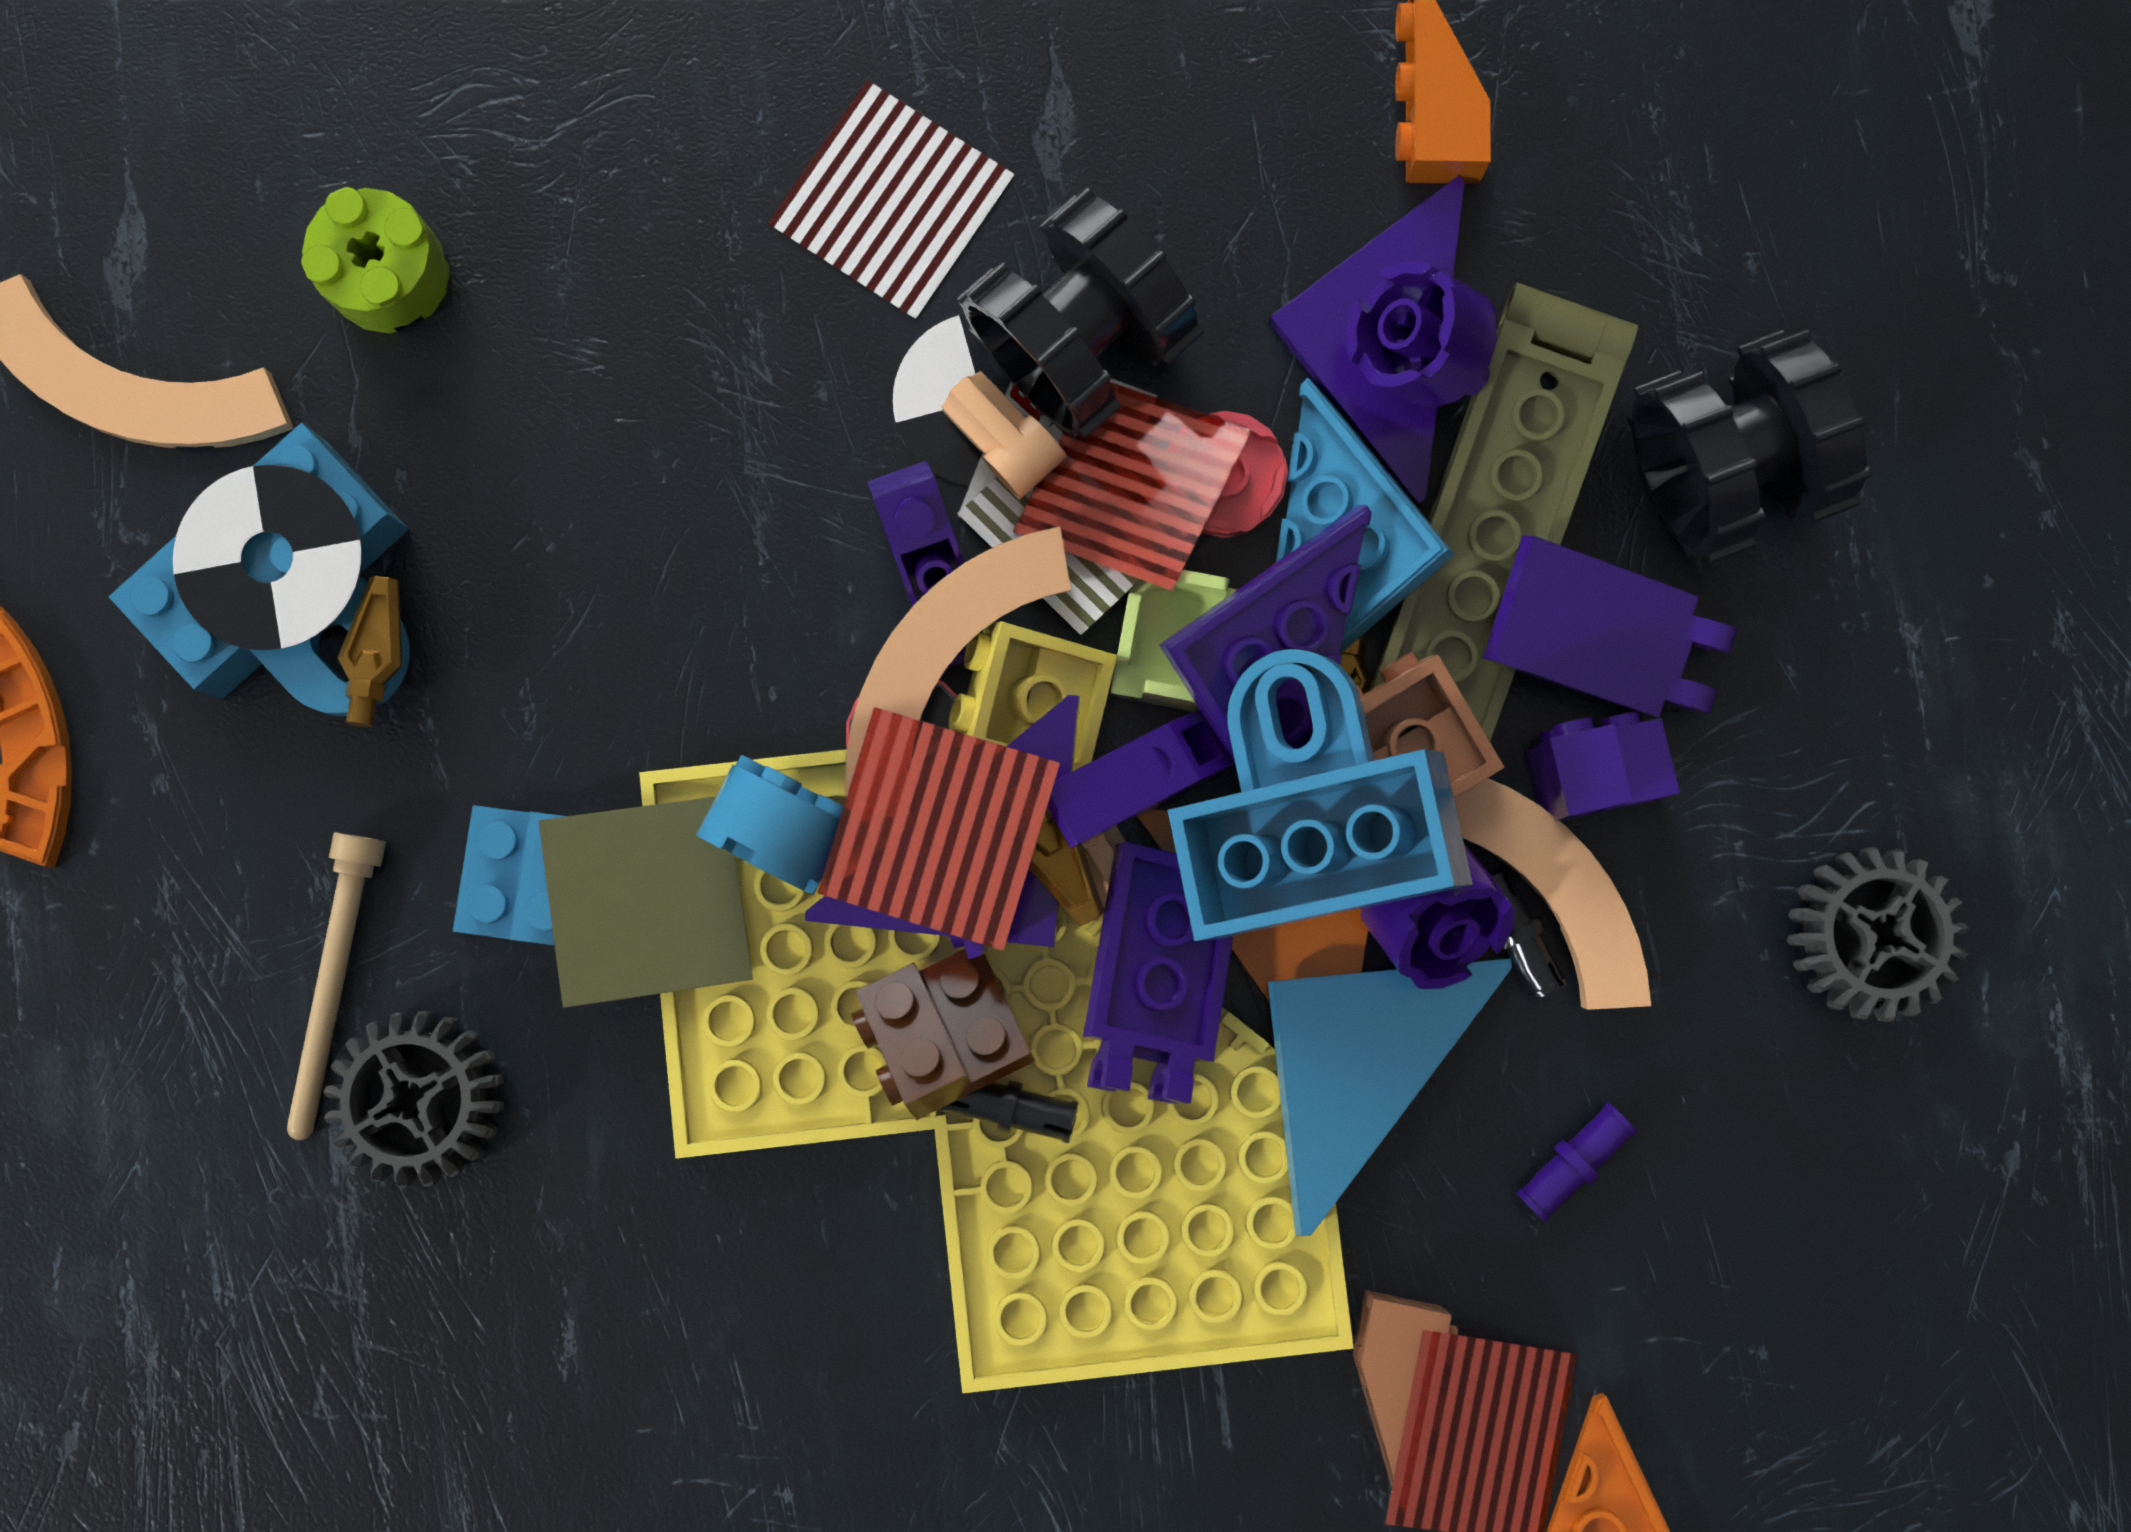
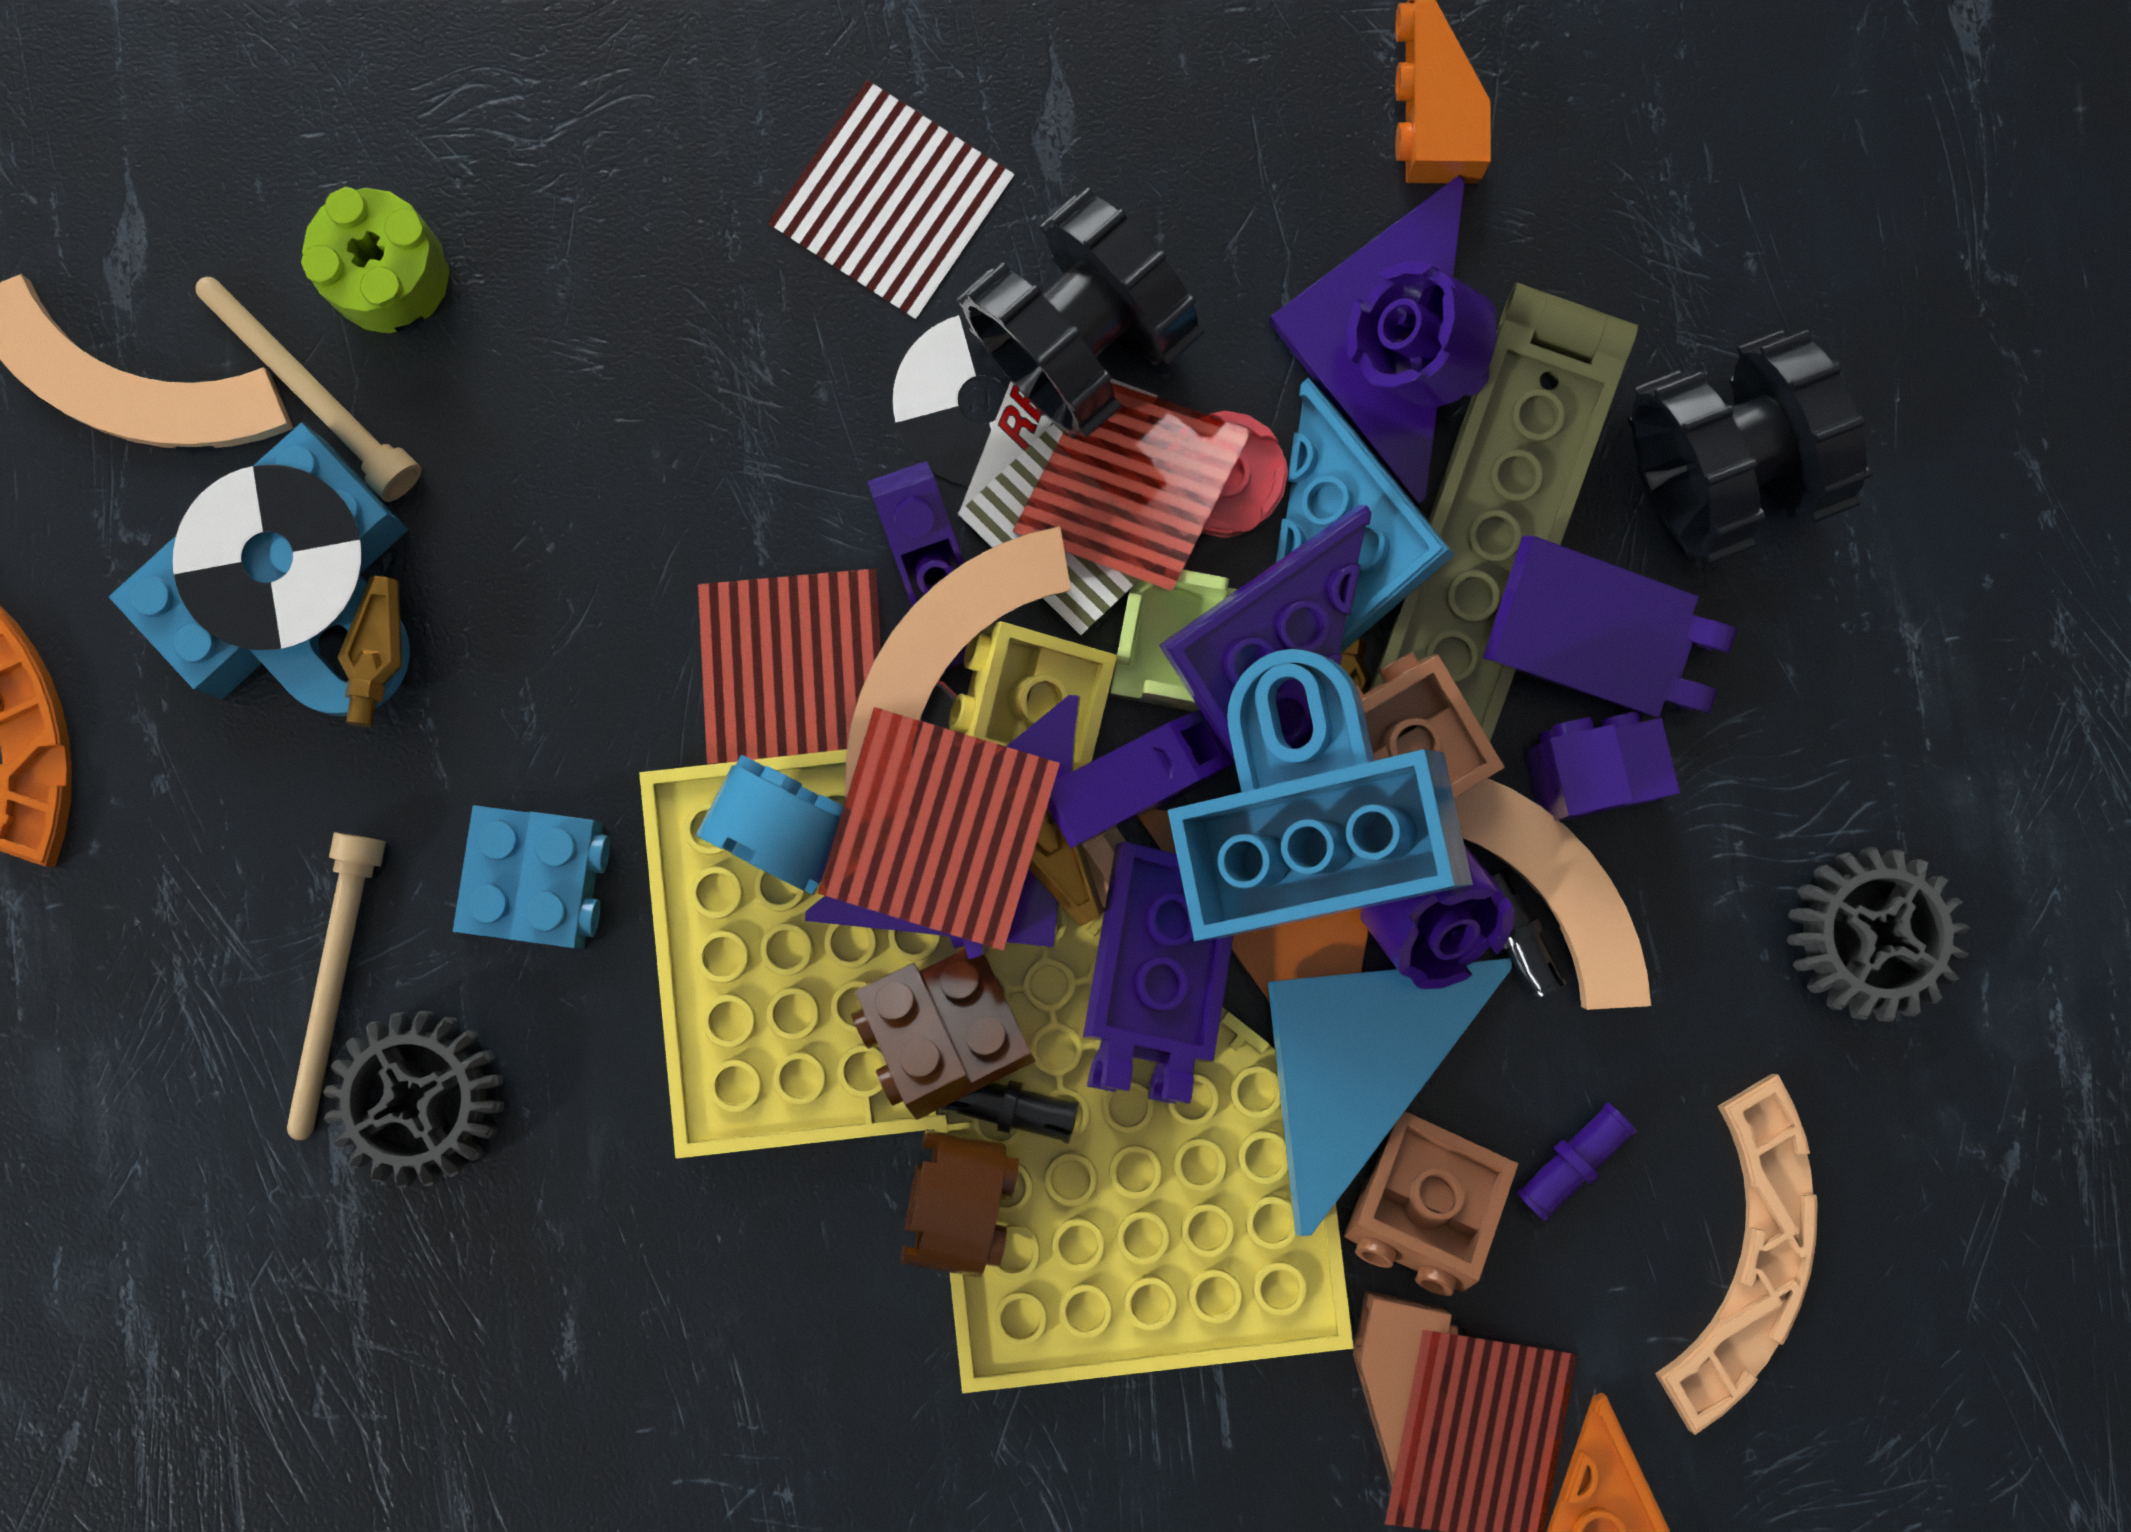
olive sticker [538,797,753,1008] -> none
light nougat piece [941,371,1067,500] -> none
none -> tan piece [196,277,422,502]
none -> clear red sticker [698,568,881,764]
none -> reddish brown brick [900,1129,1019,1278]
none -> nougat plate [1343,1111,1518,1296]
none -> light nougat tile [1655,1074,1818,1435]

